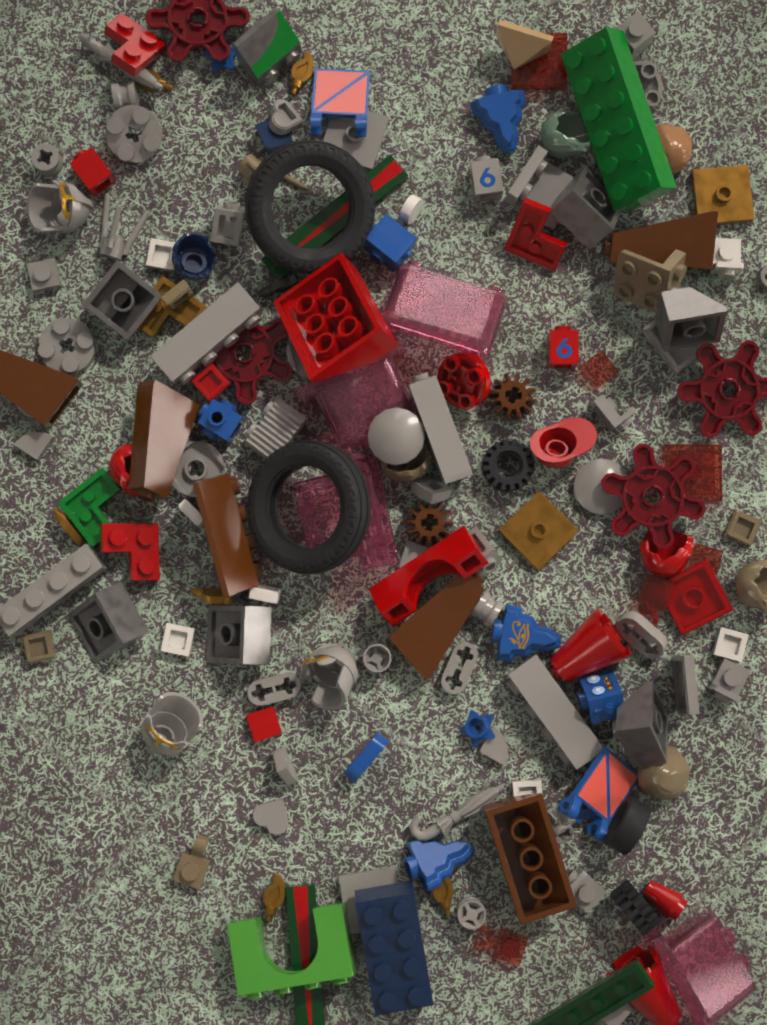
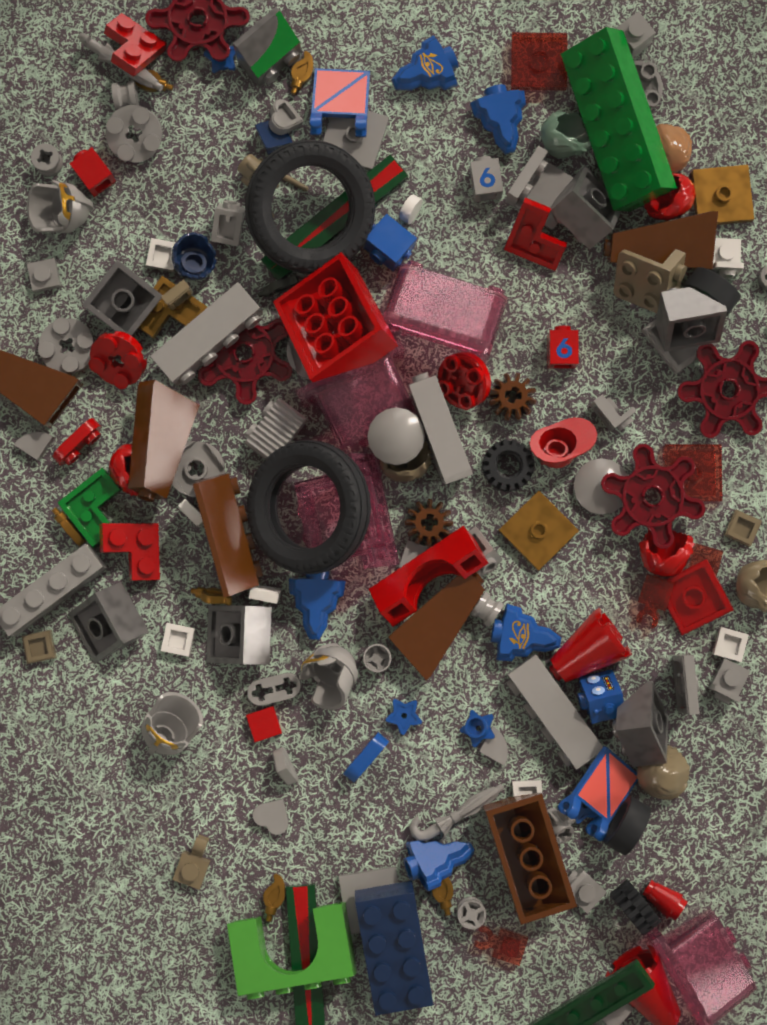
light grey plant [98,193,150,261] -> none
red tile [191,362,231,403] -> none
blue brick [198,399,245,444] -> none
light grey tile [410,475,452,504] -> none
light grey beam [441,642,478,694] -> none
tan slope [496,19,554,70] -> none
clear red tile [579,350,619,390] -> none
light grey beam [617,611,668,659] -> none
none -> red plate [52,418,102,466]
none -> red plate [88,331,147,389]
none -> blue rock [289,571,346,640]
none -> blue plate [385,698,422,735]
none -> blue rock [391,35,459,90]
none -> red hair [644,173,696,221]
none -> black tyre [683,267,741,316]

